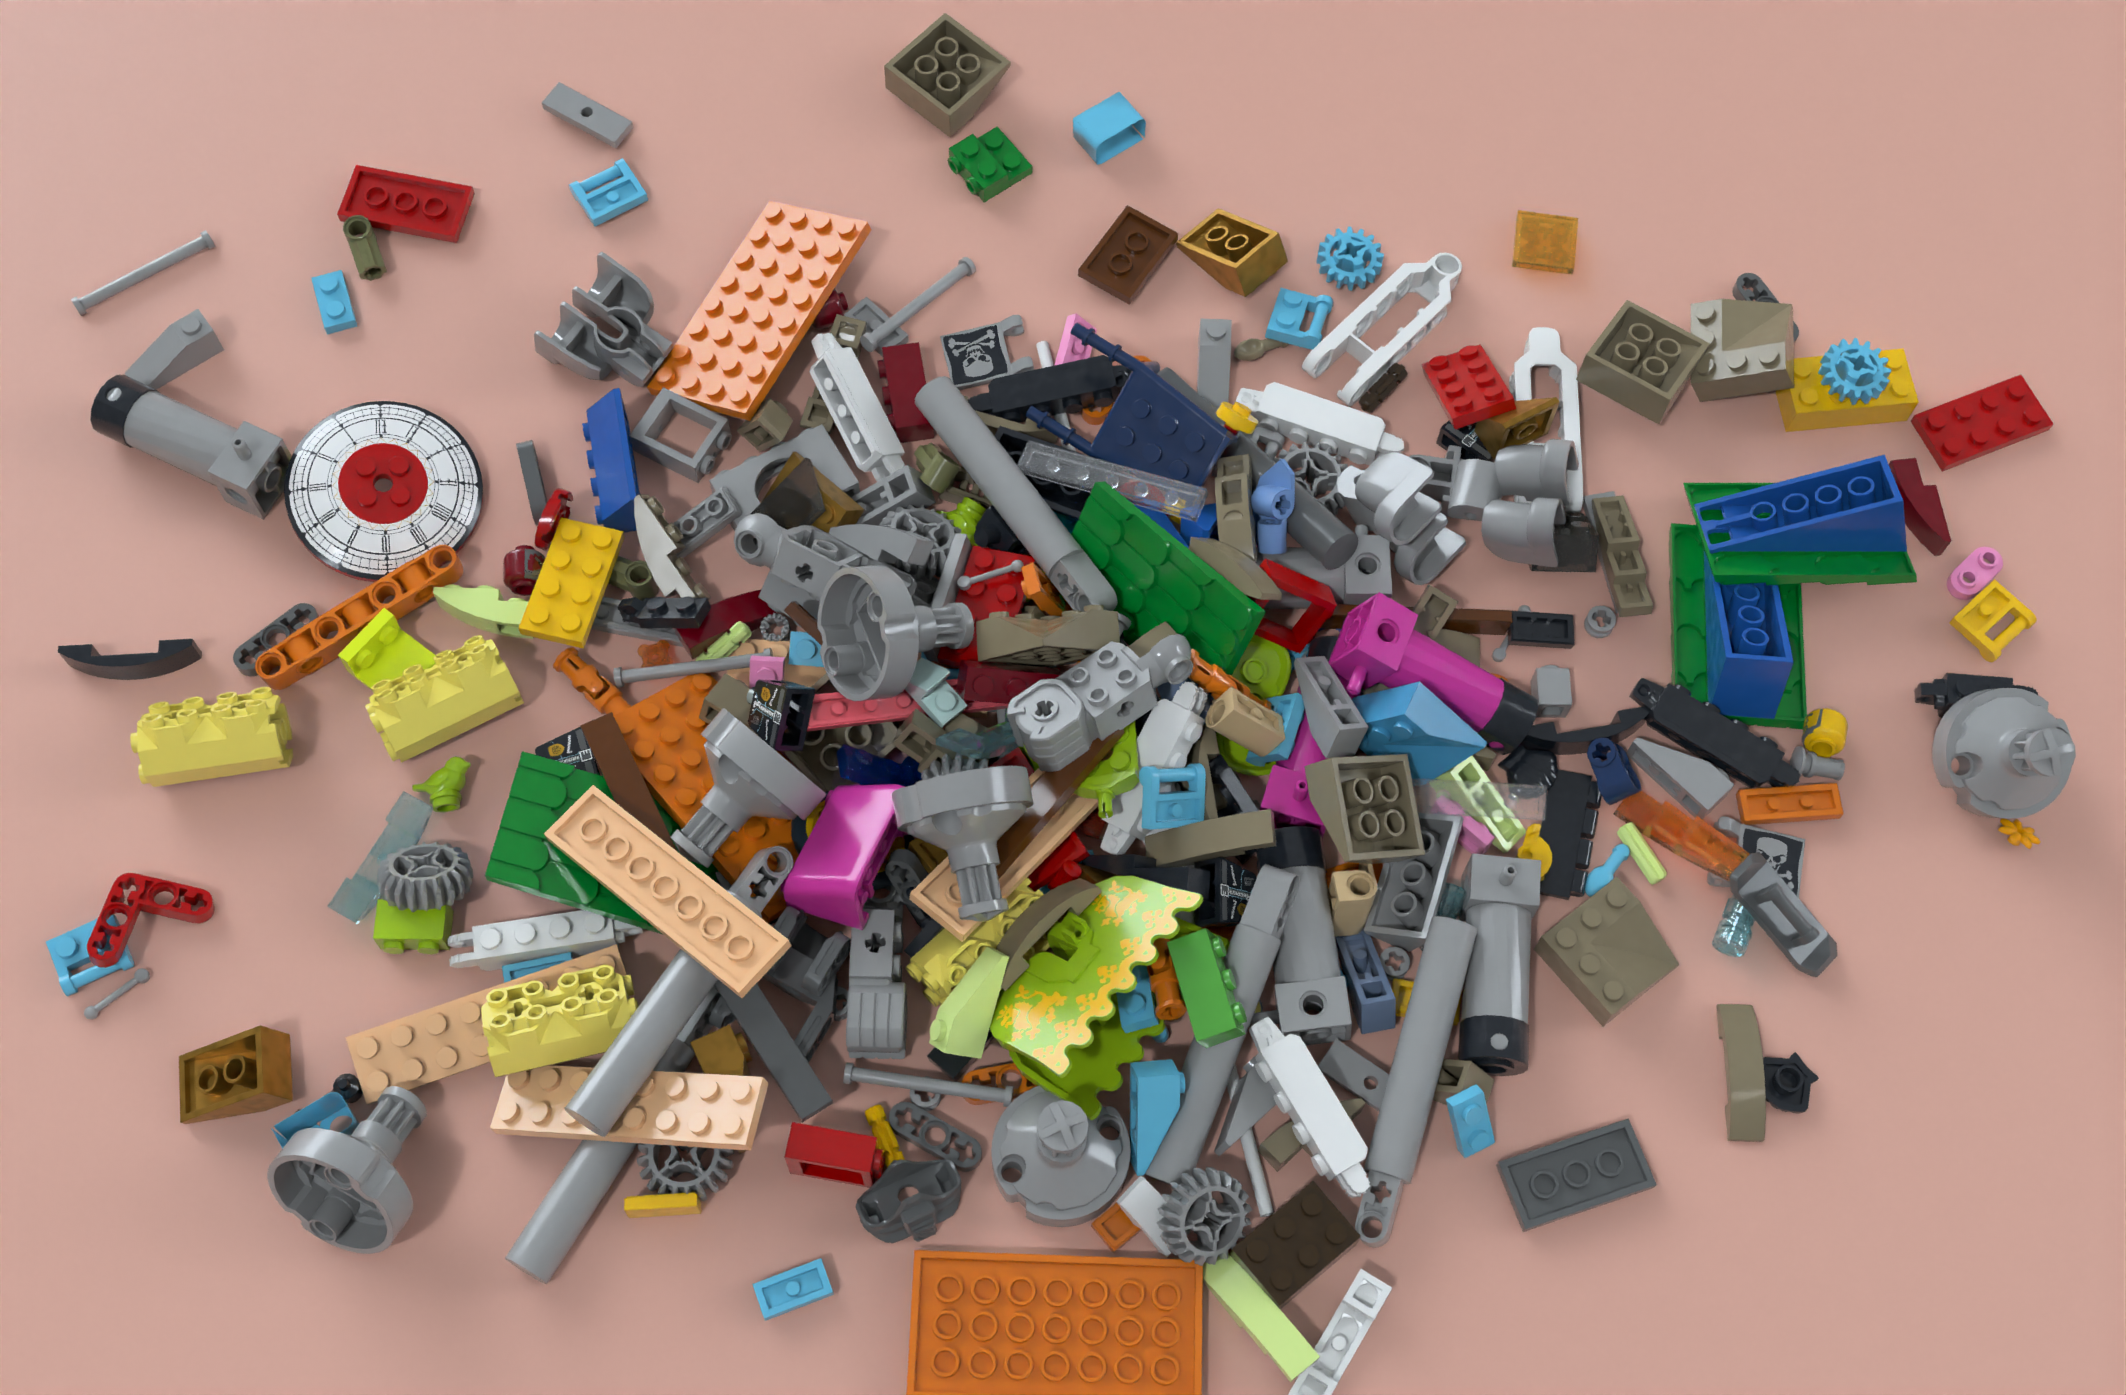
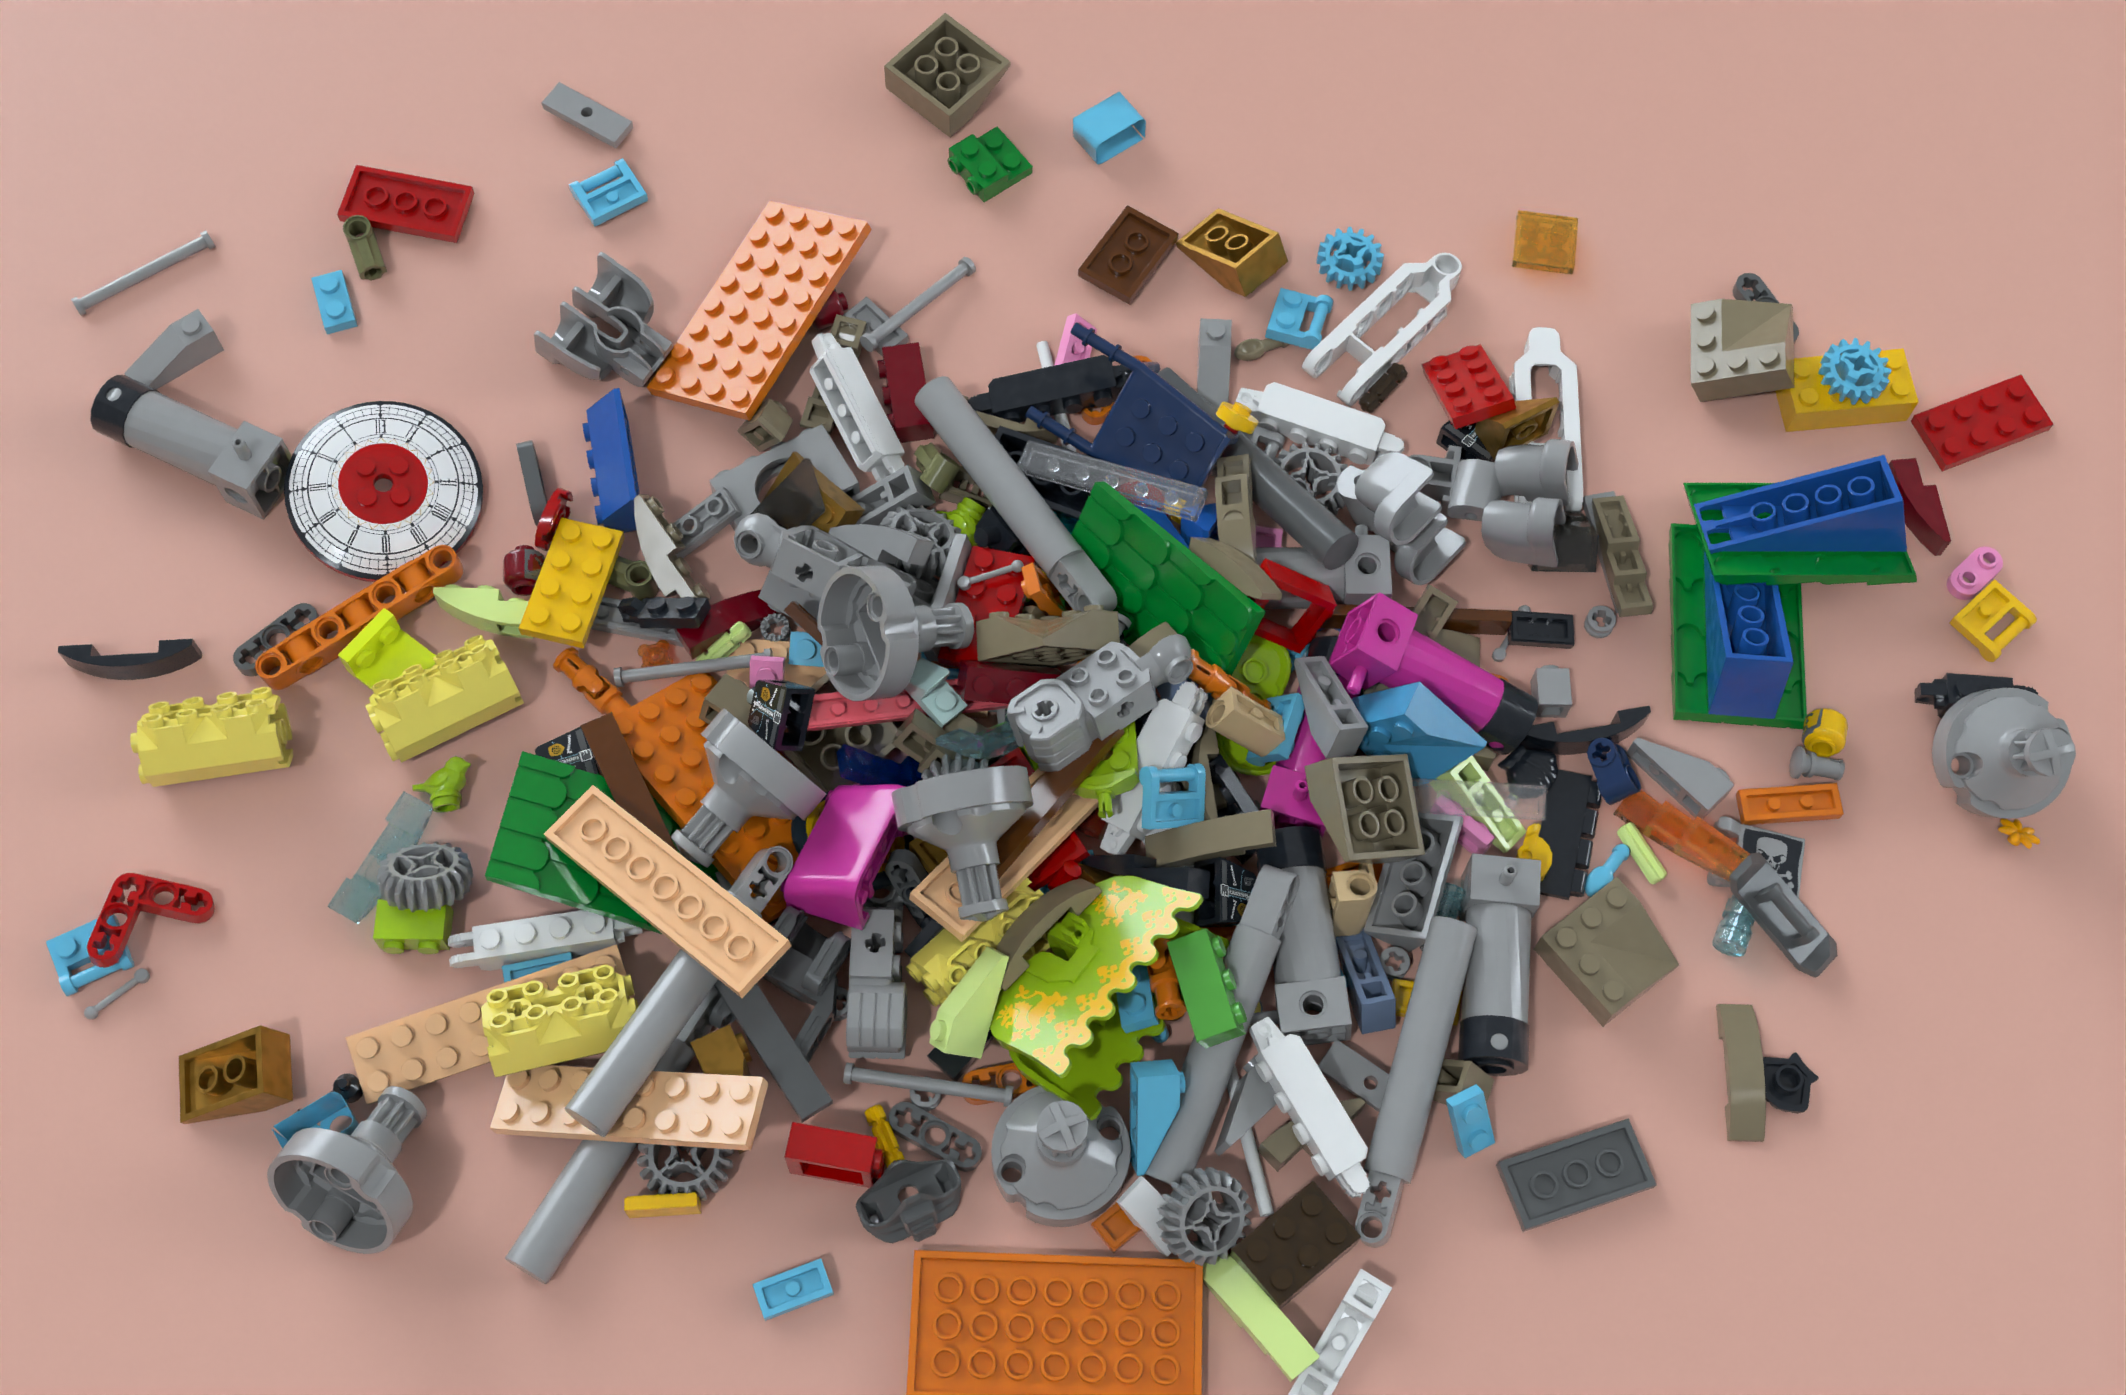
light grey window [630,387,732,483] -> none
flag [940,315,1034,390] -> none
medium blue panel [1251,459,1295,554] -> none
dark tan slope [1576,300,1710,424] -> none
black hinge [1629,678,1800,789] -> none

